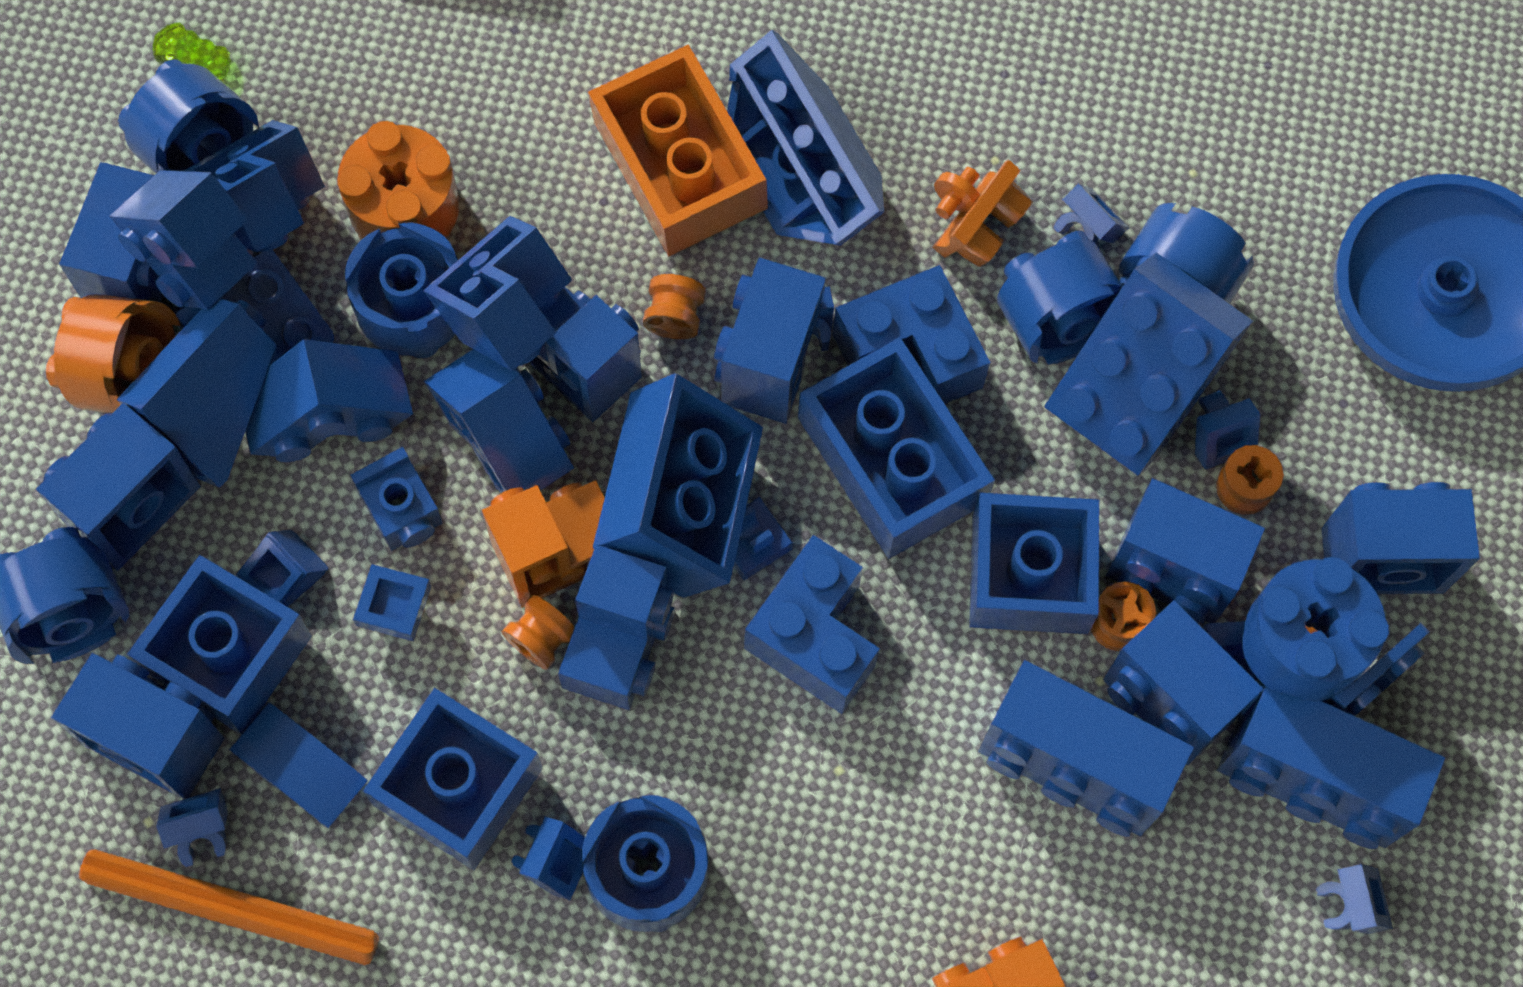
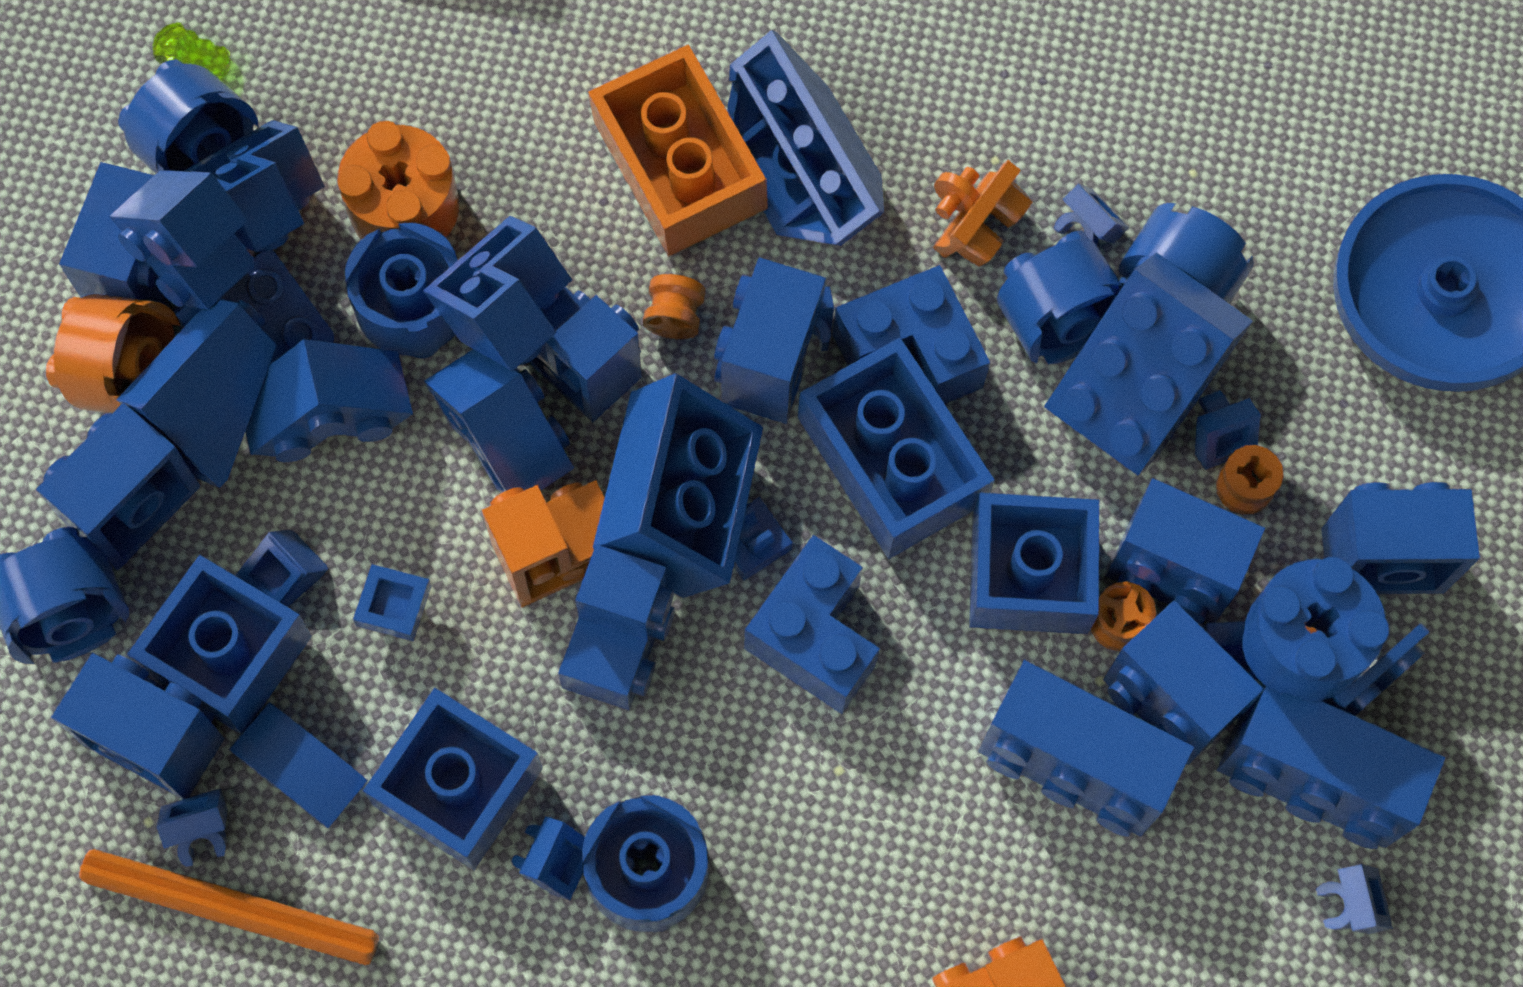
blue brick [350,447,443,551] -> none
orange wheel [501,595,575,670] -> none

